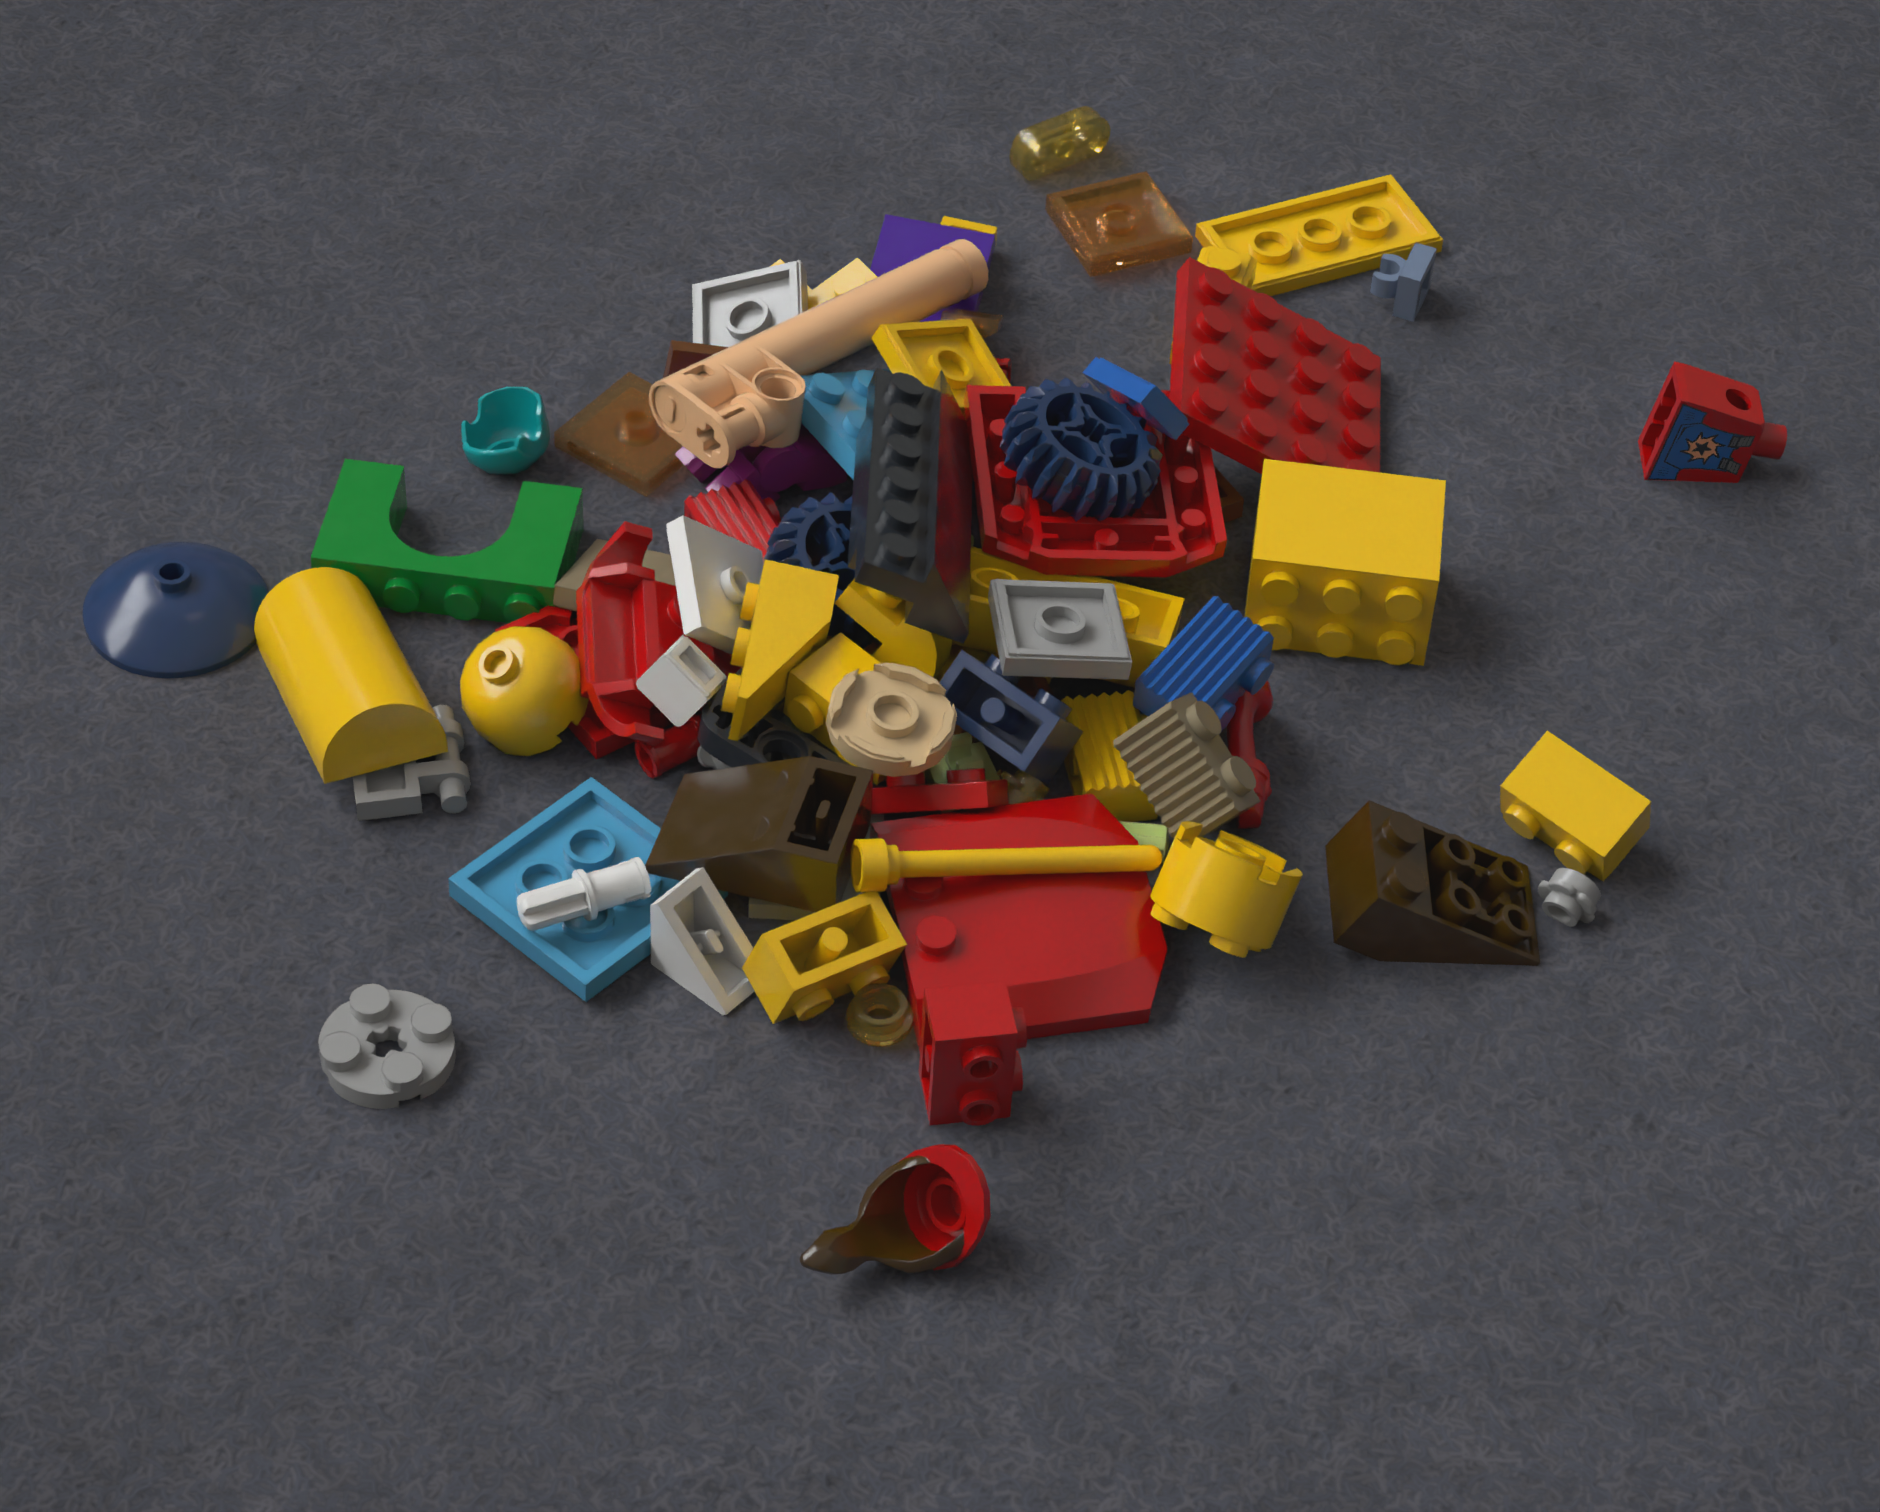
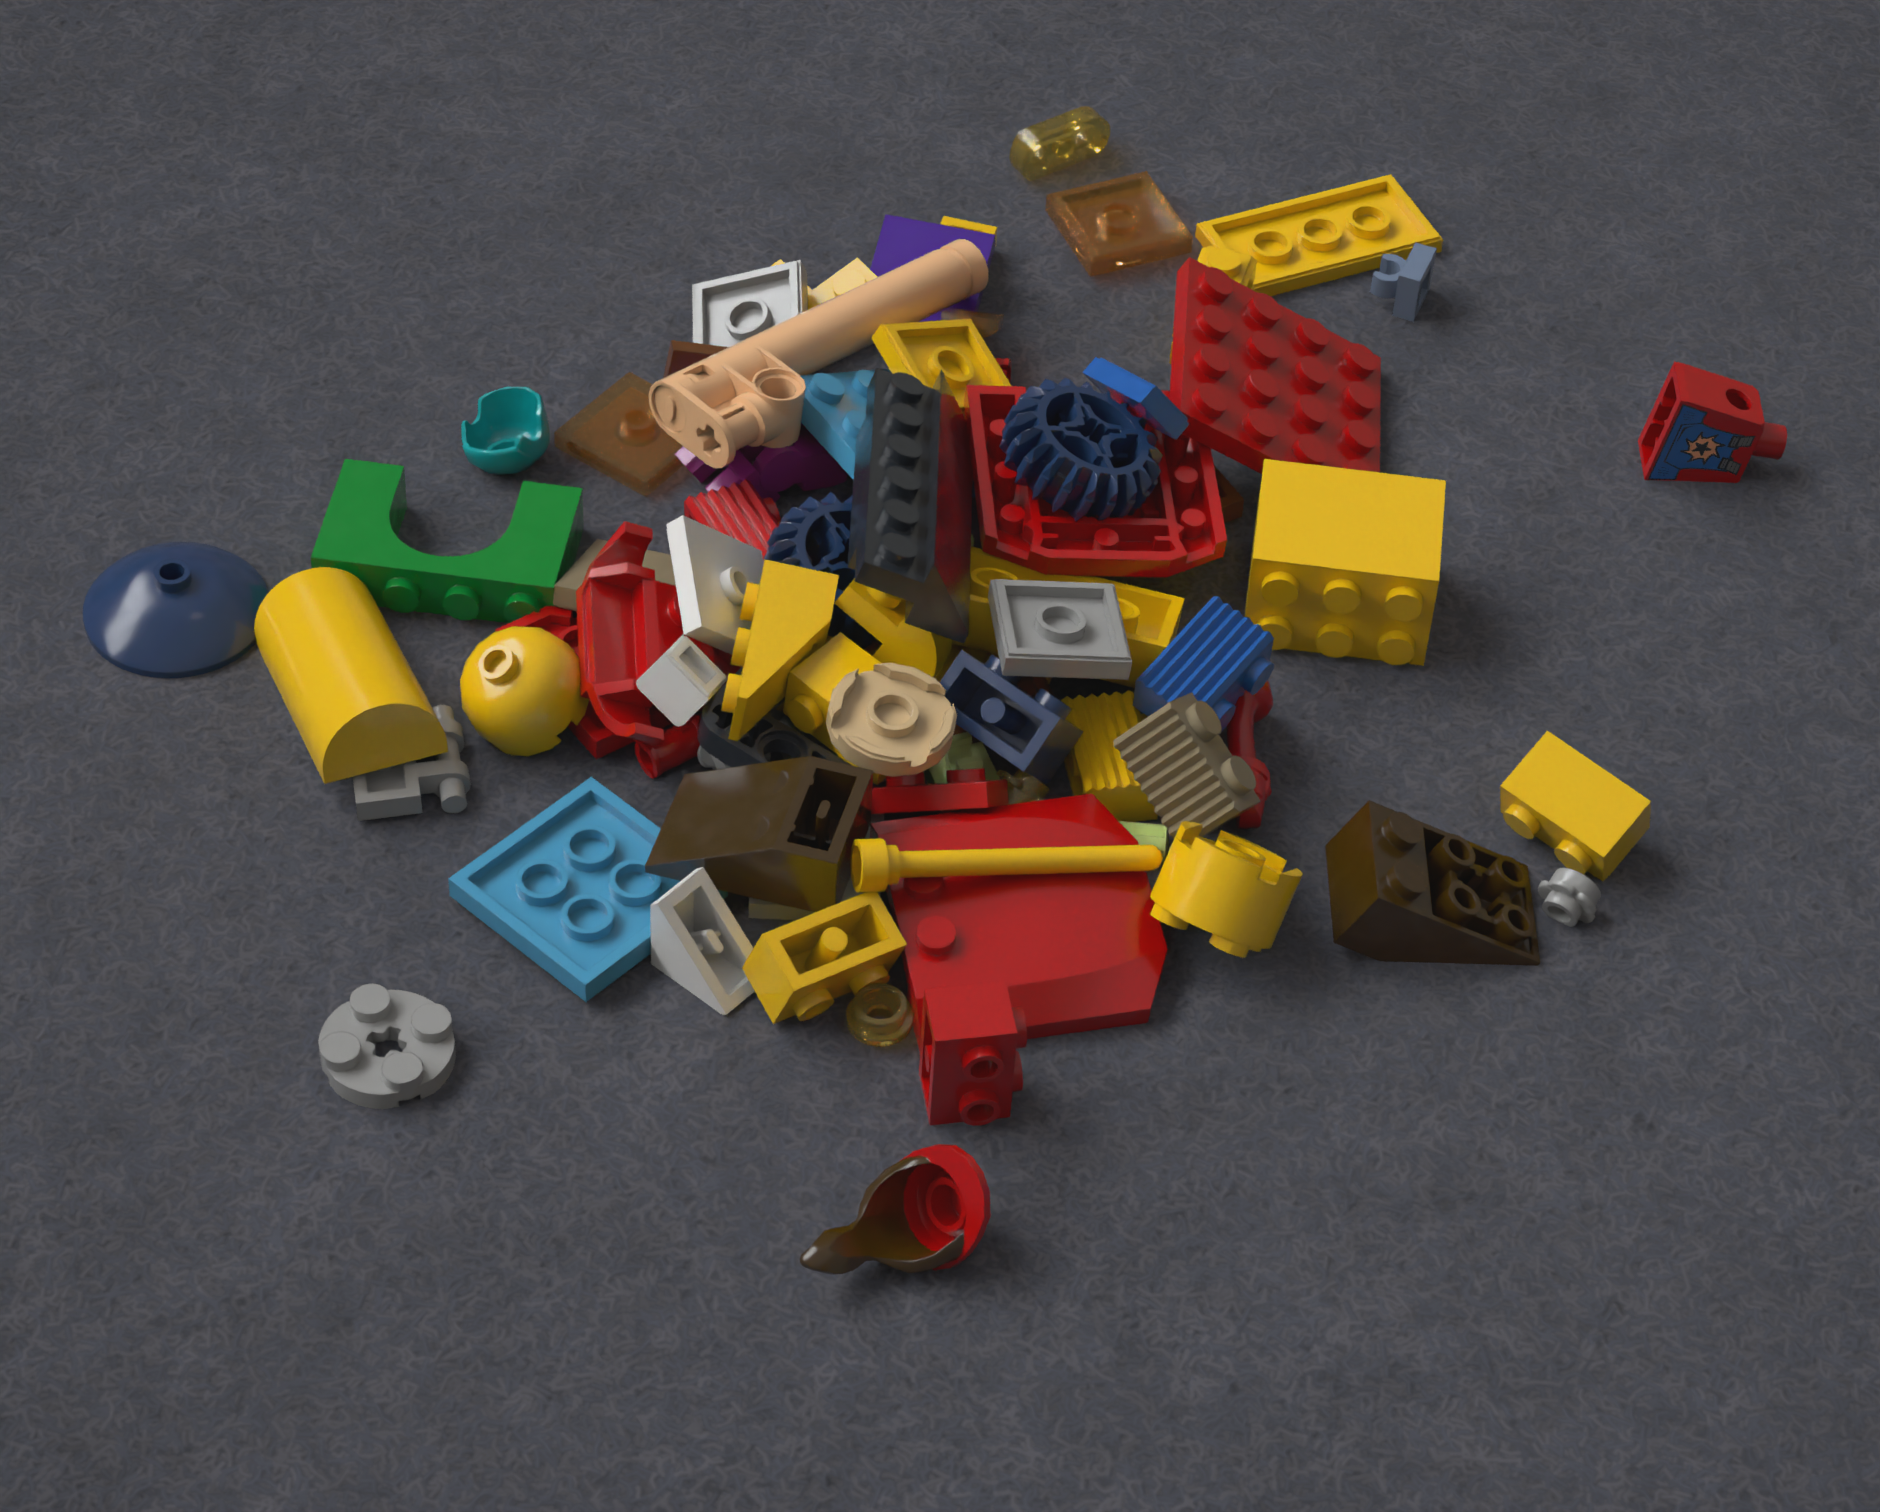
white axle [517,857,651,931] -> none

